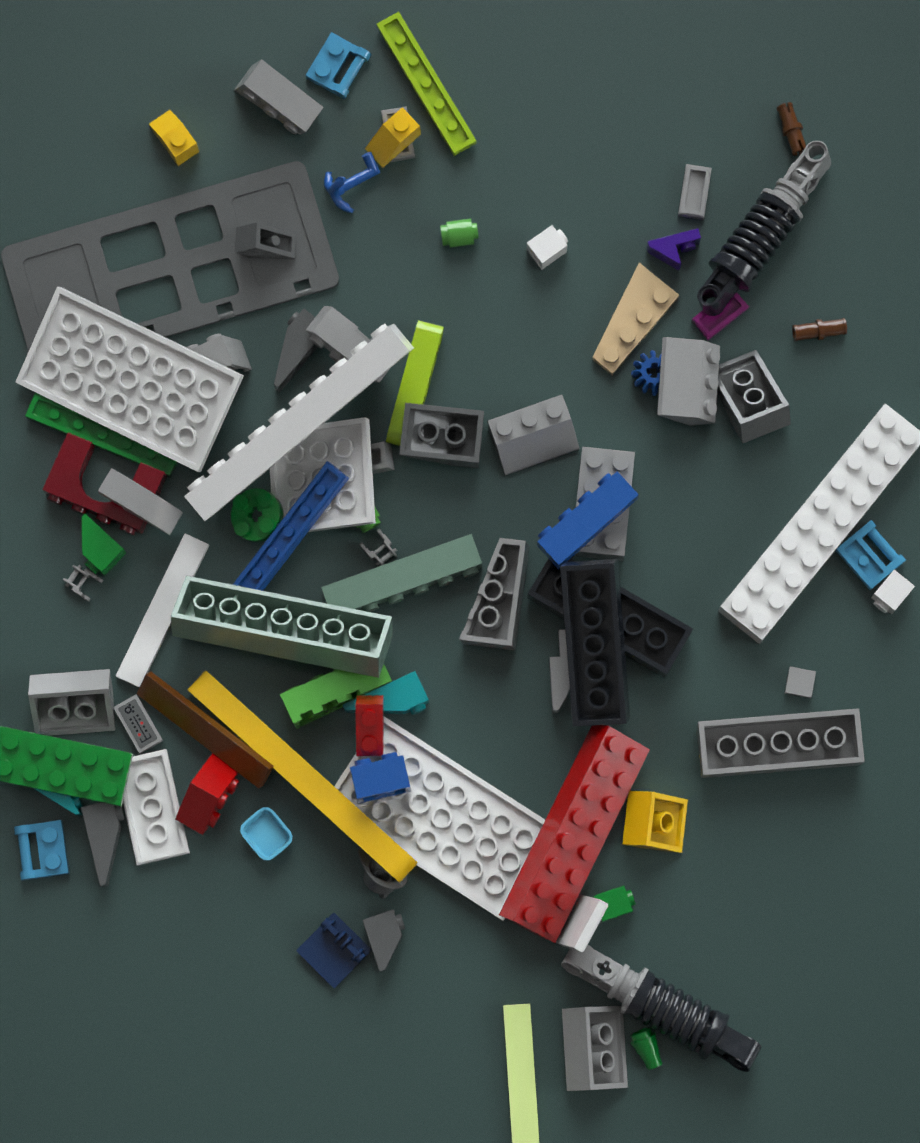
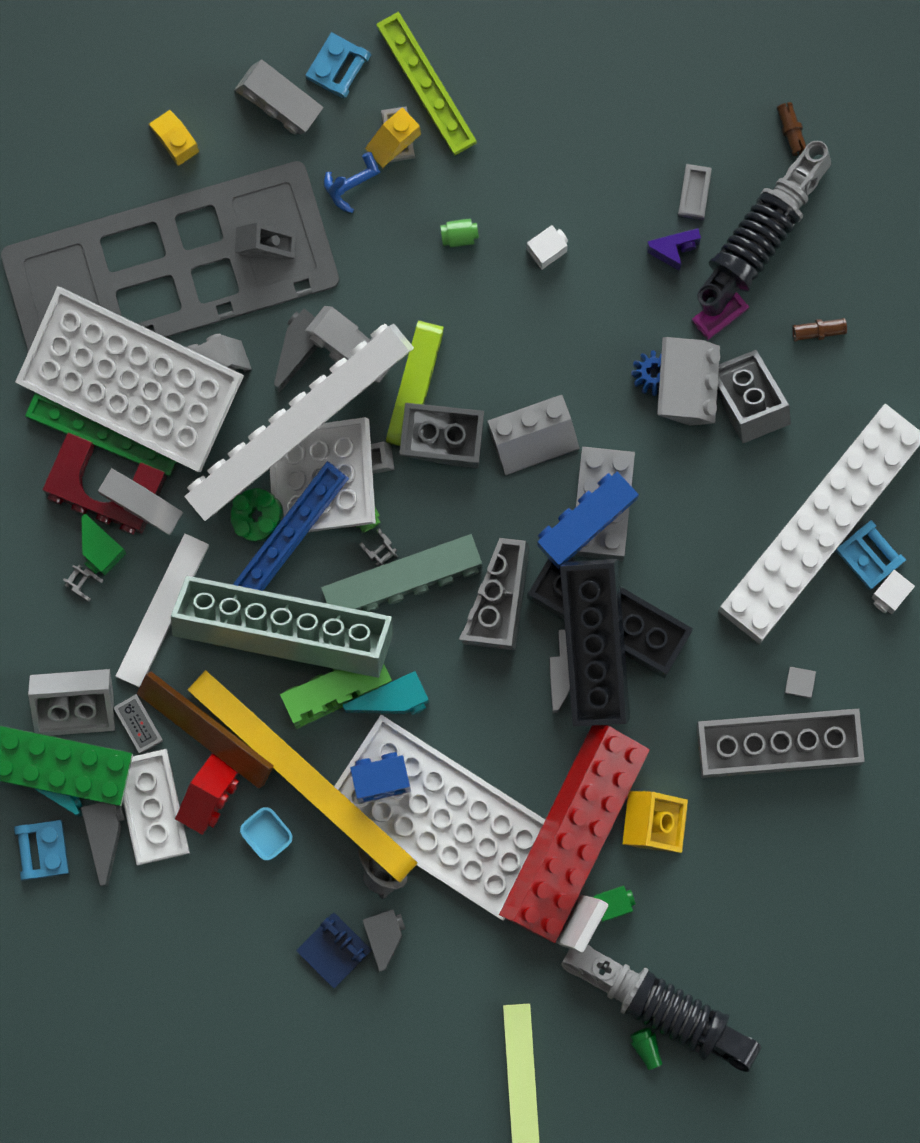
red brick [356,695,384,756] -> none
light grey slope [562,1006,628,1091] -> none
tan wing [592,263,679,376] -> none

